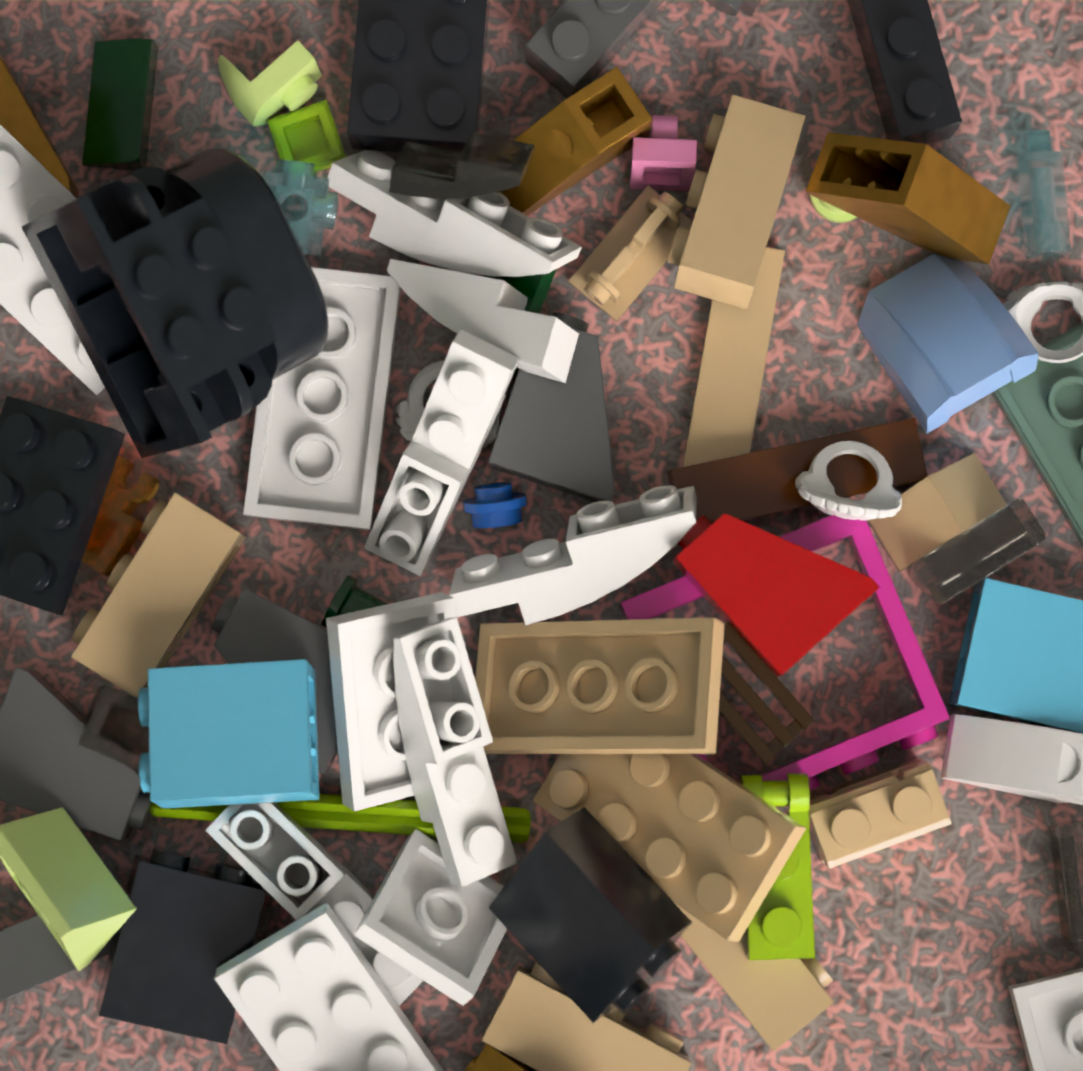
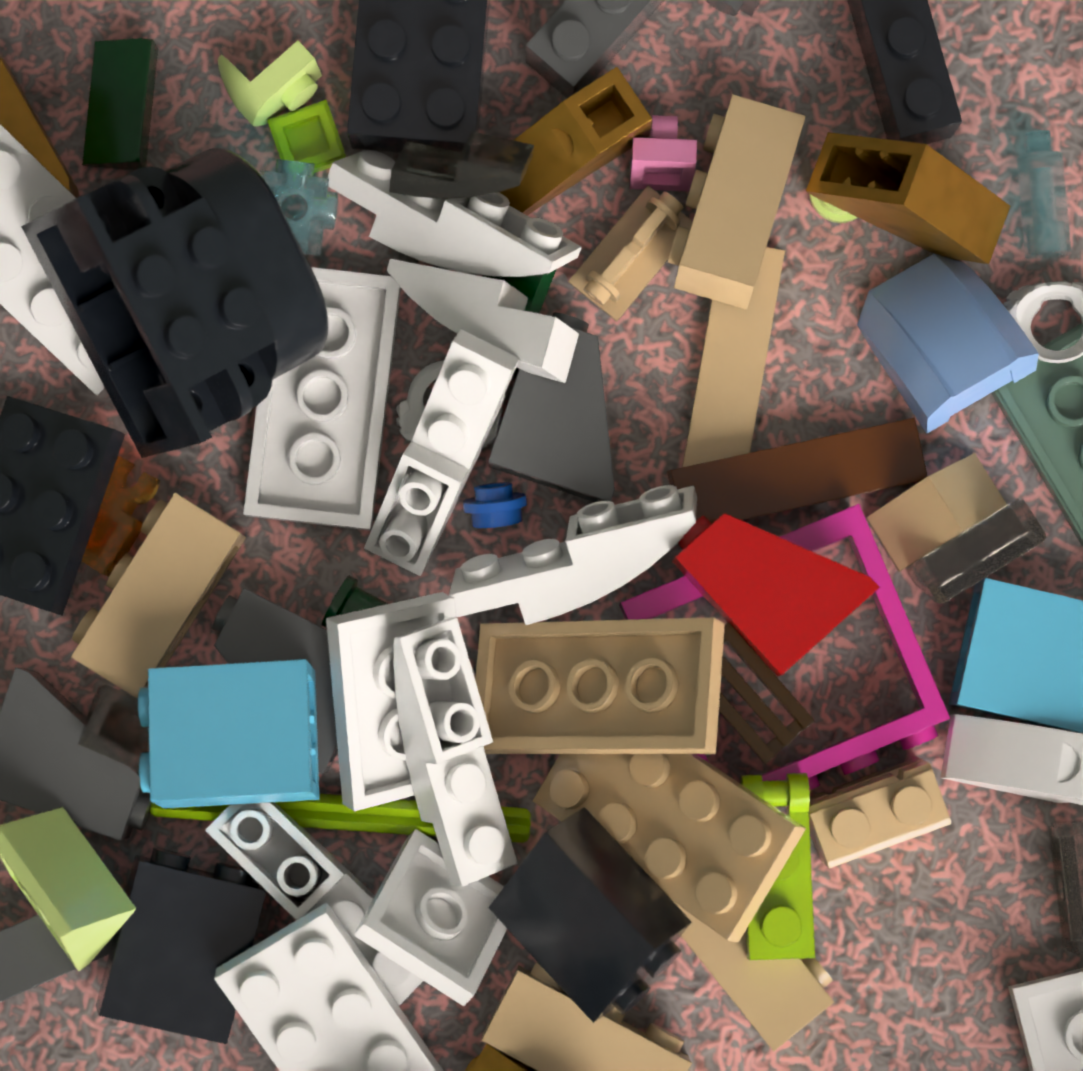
white piece [795,441,902,521] -> none

